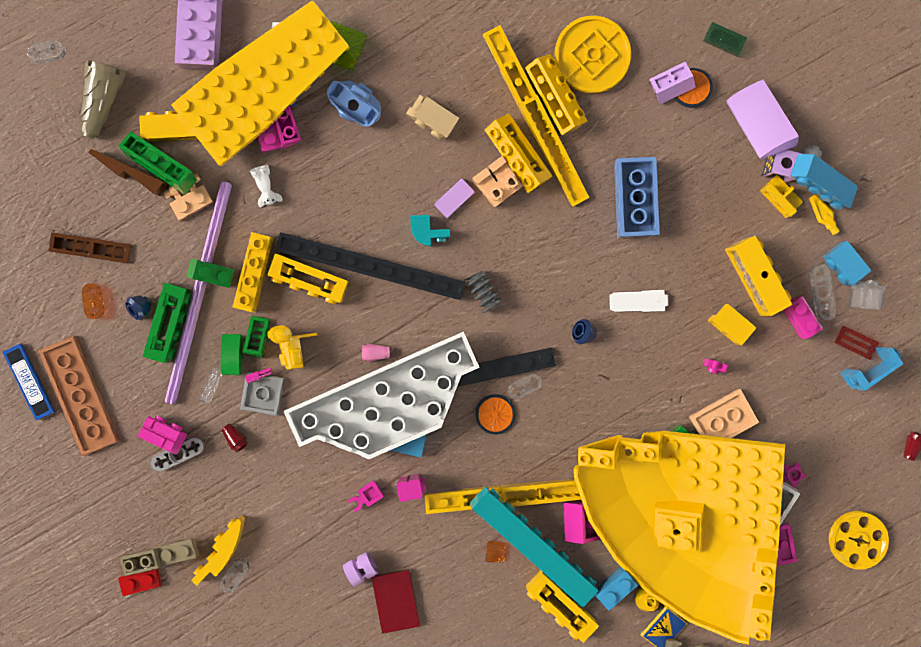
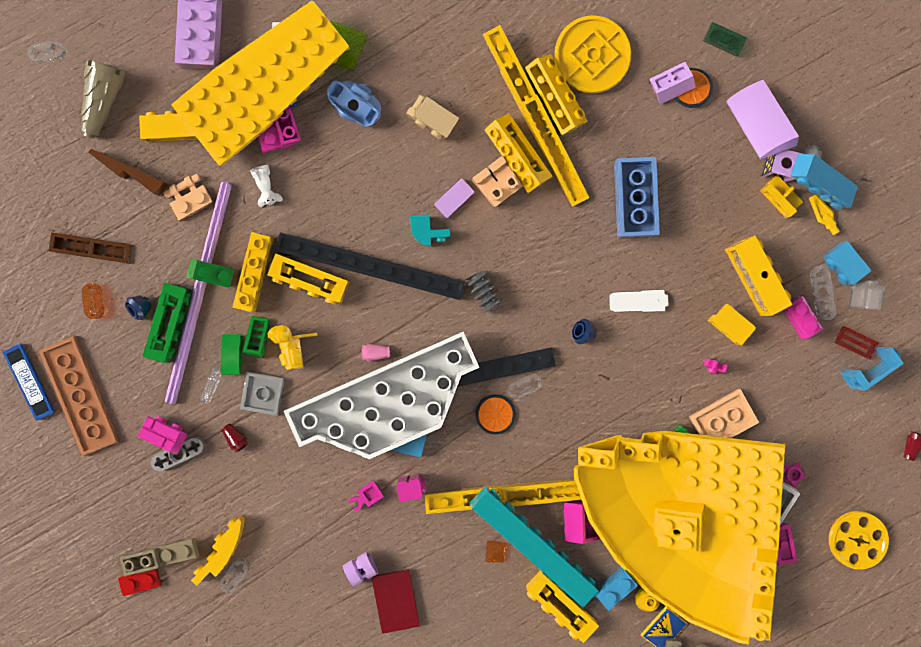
green brick [118,131,197,195] -> none
dark pink pin [245,368,272,384] -> none

